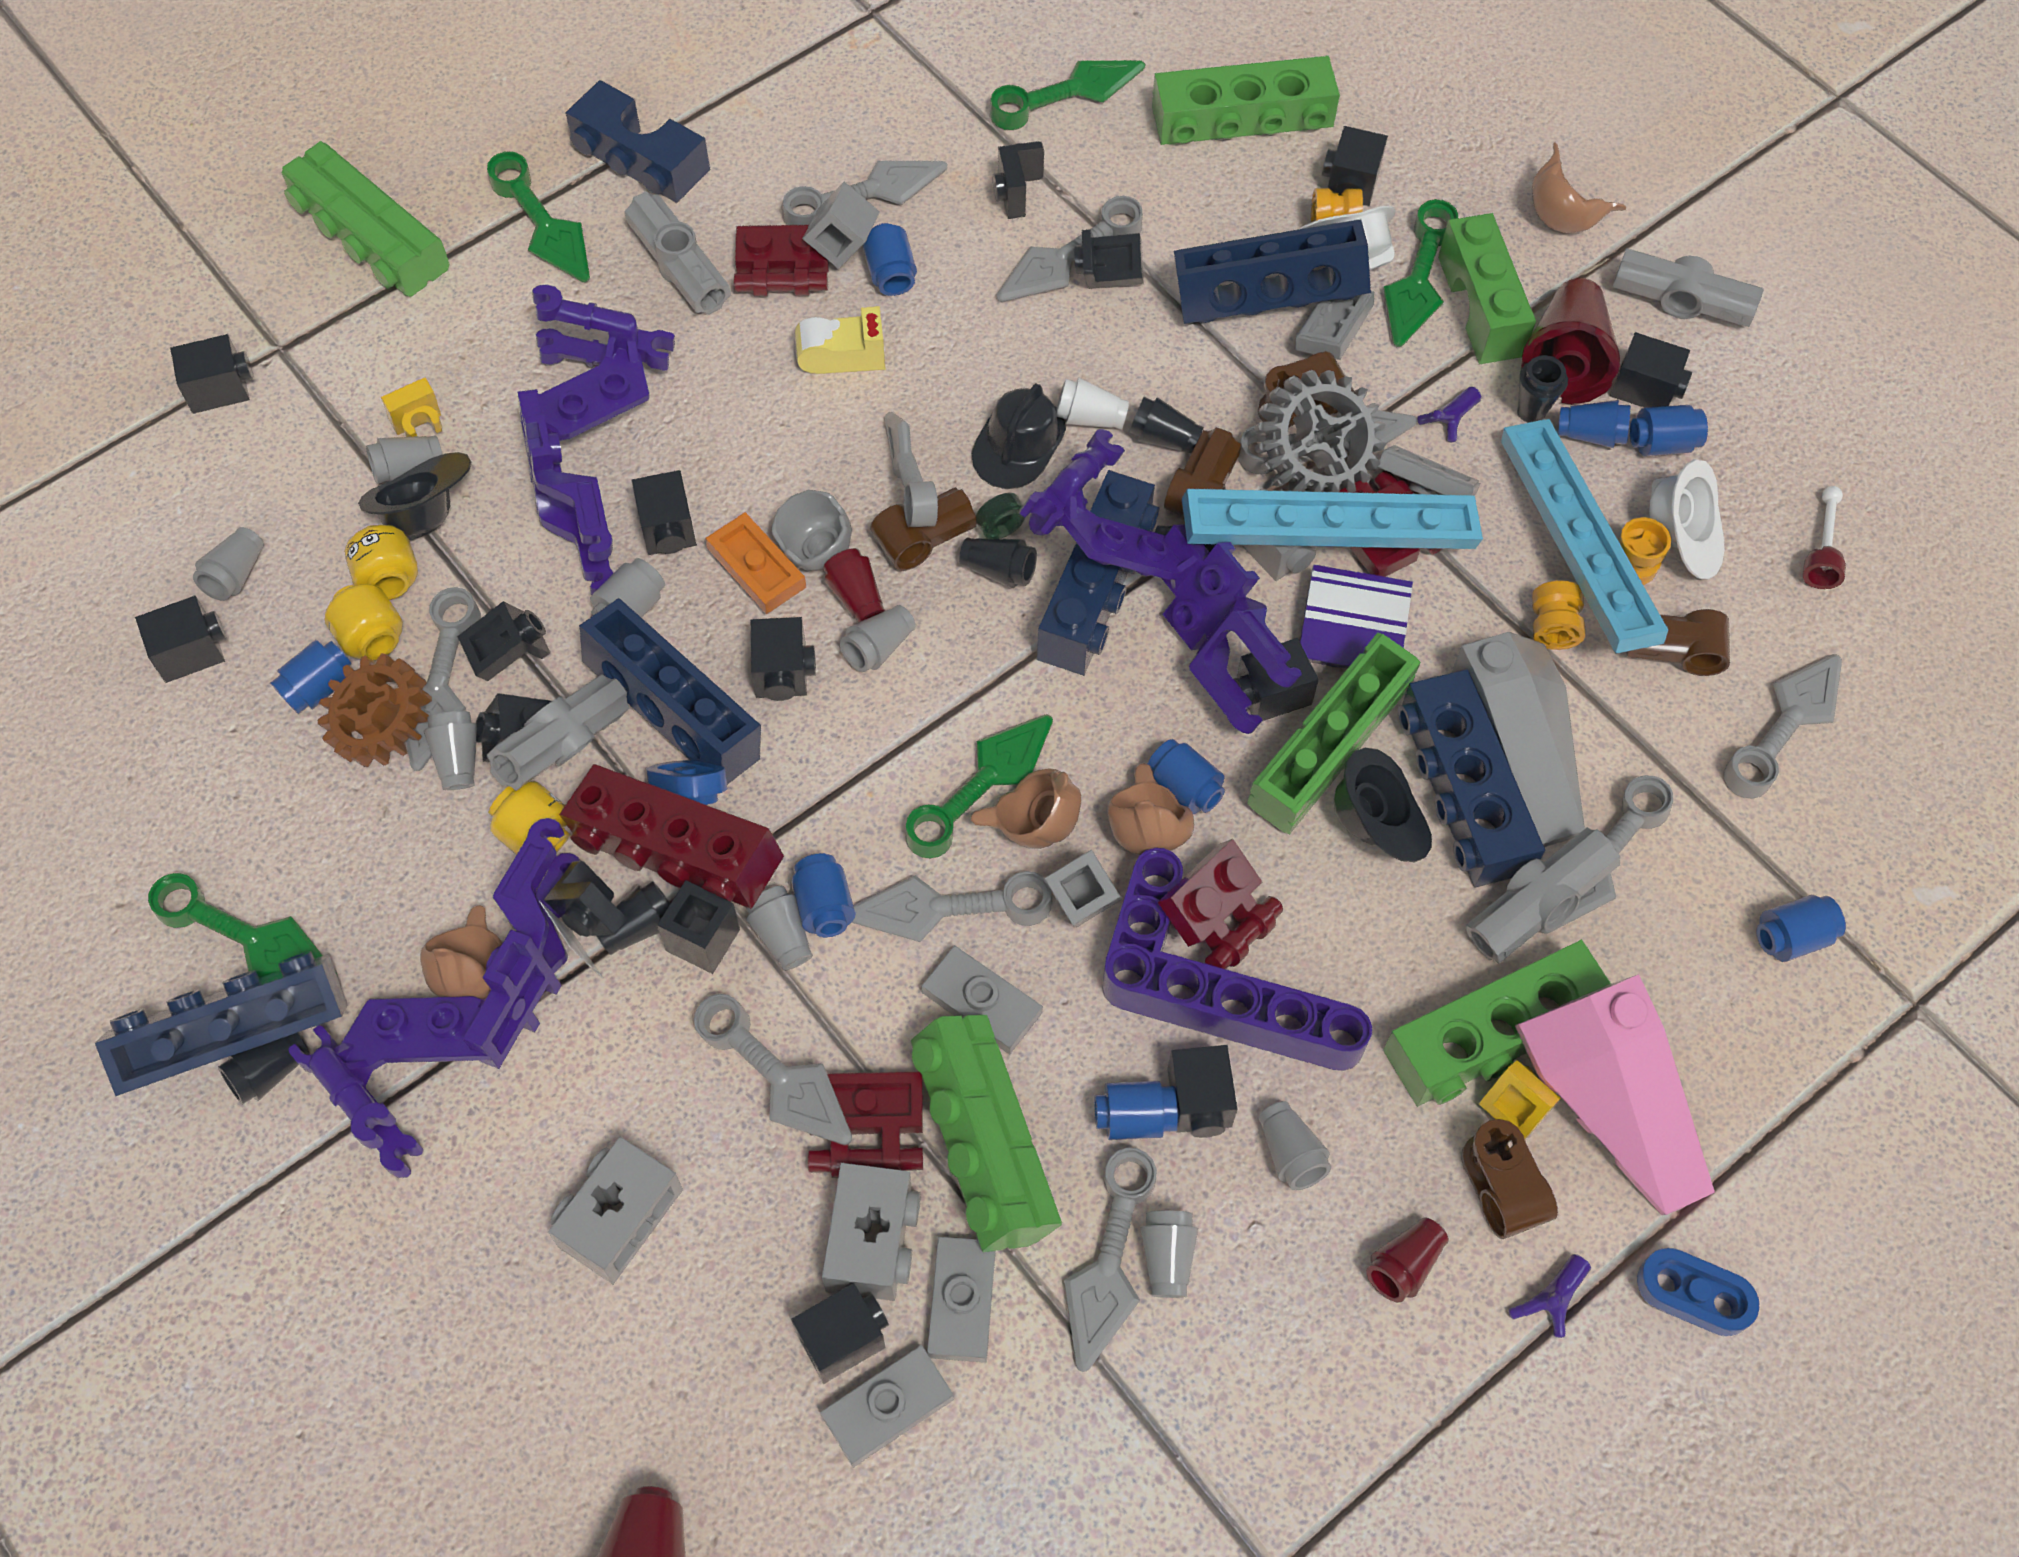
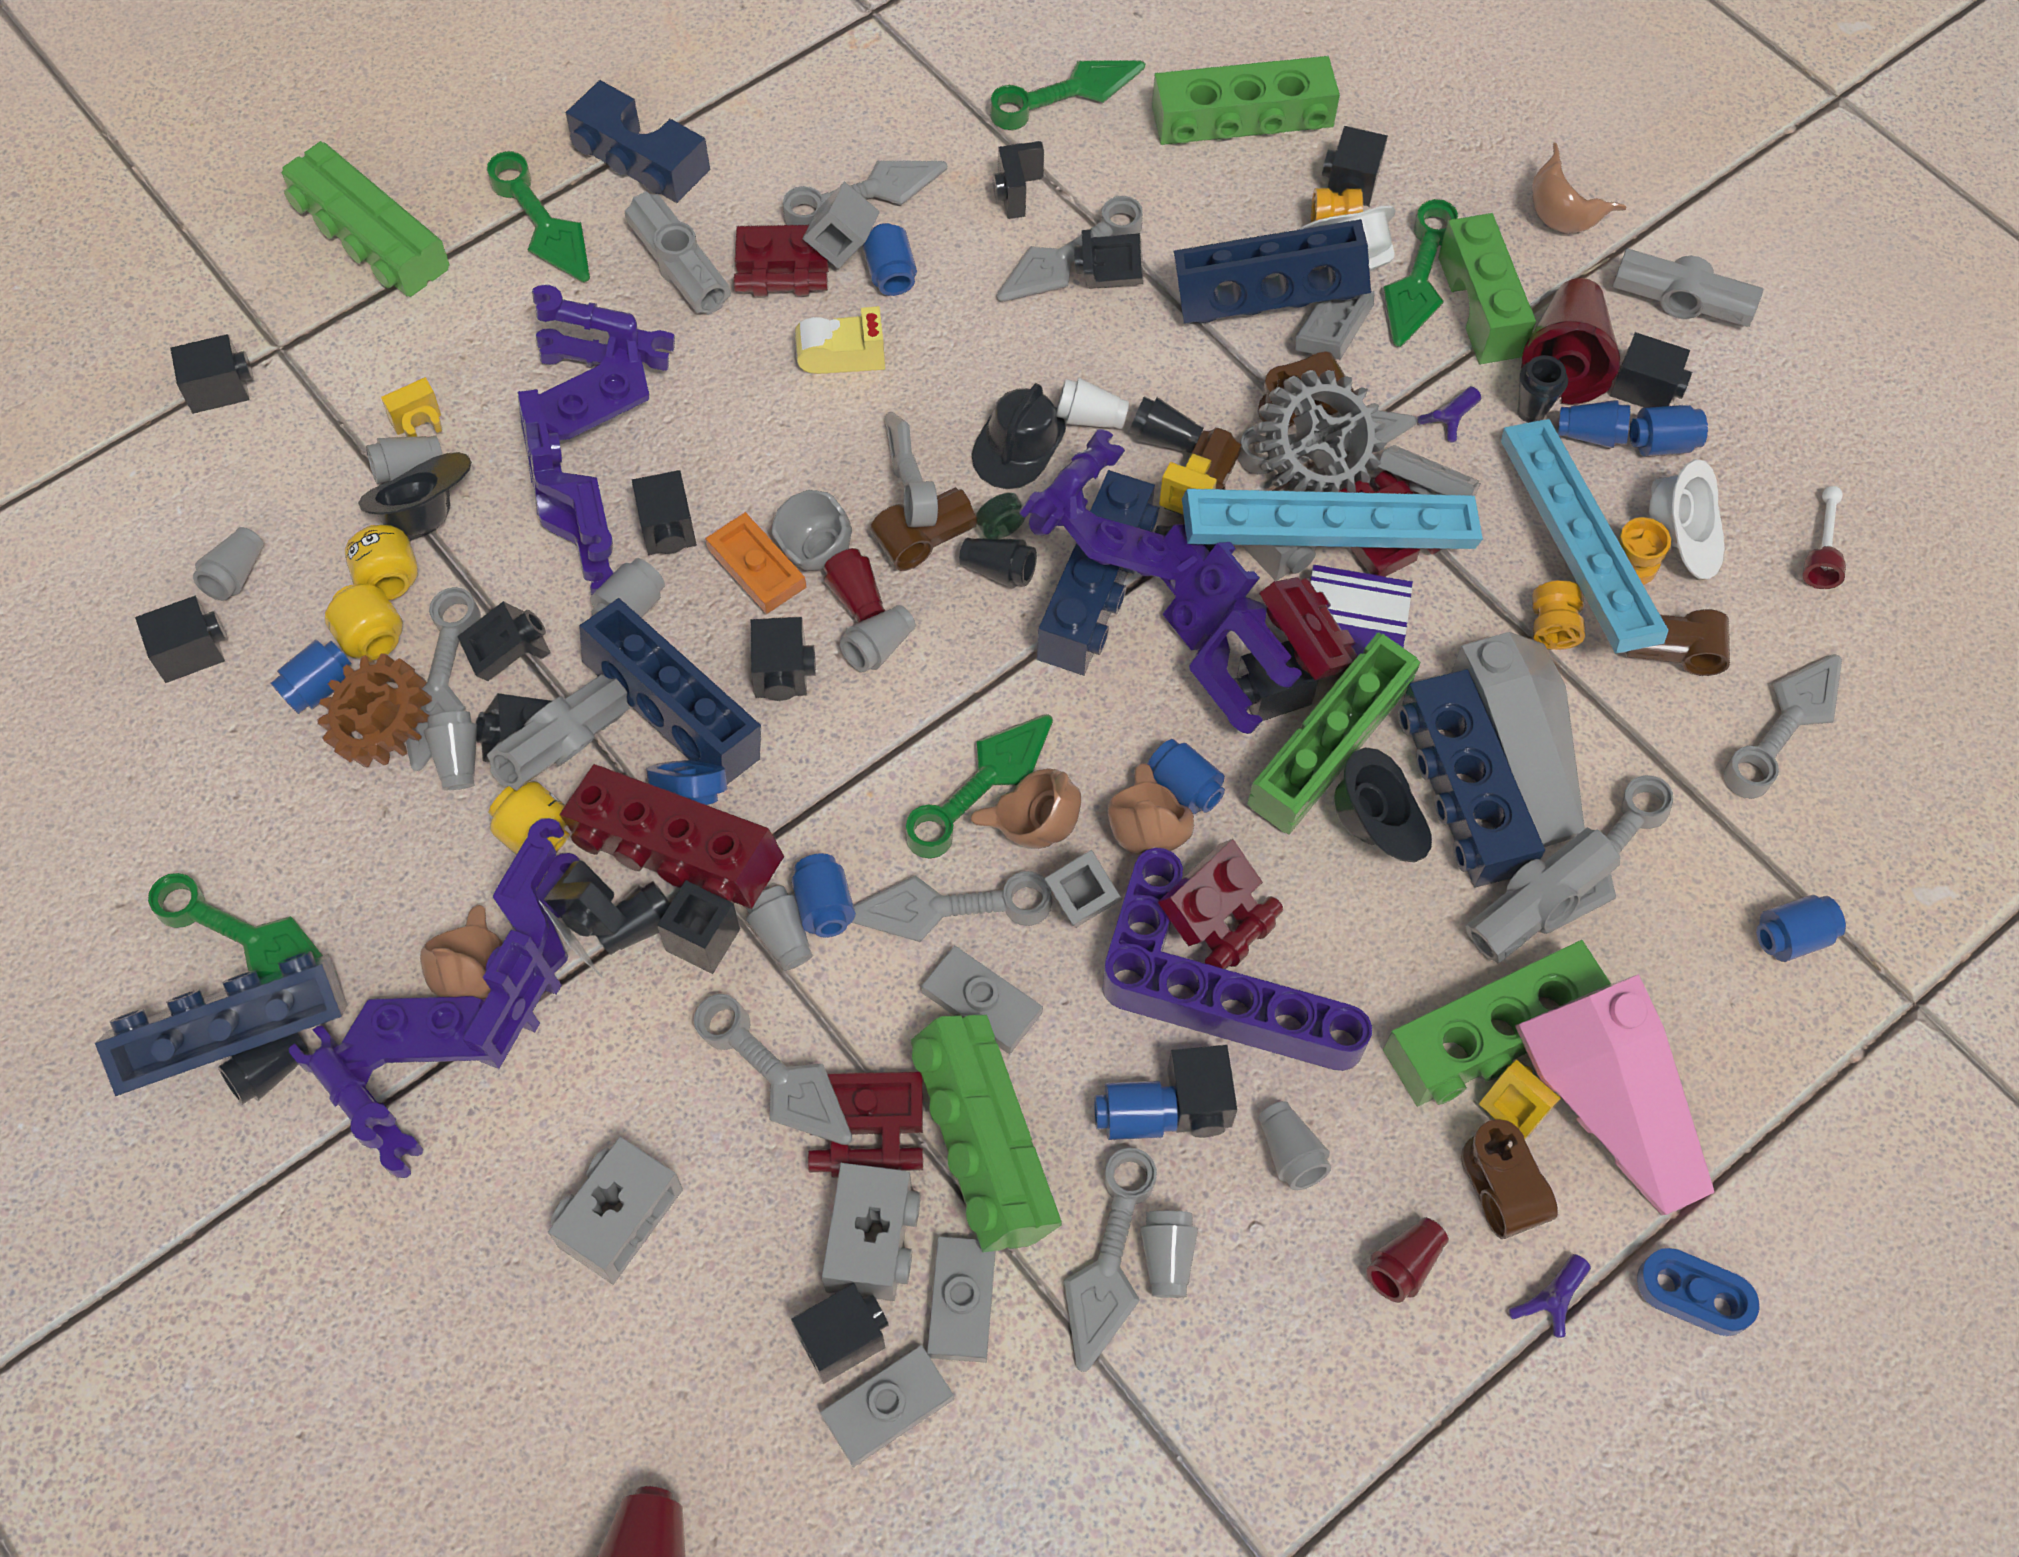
none -> yellow tile [1159,454,1217,515]
none -> dark red plate [1259,577,1358,680]

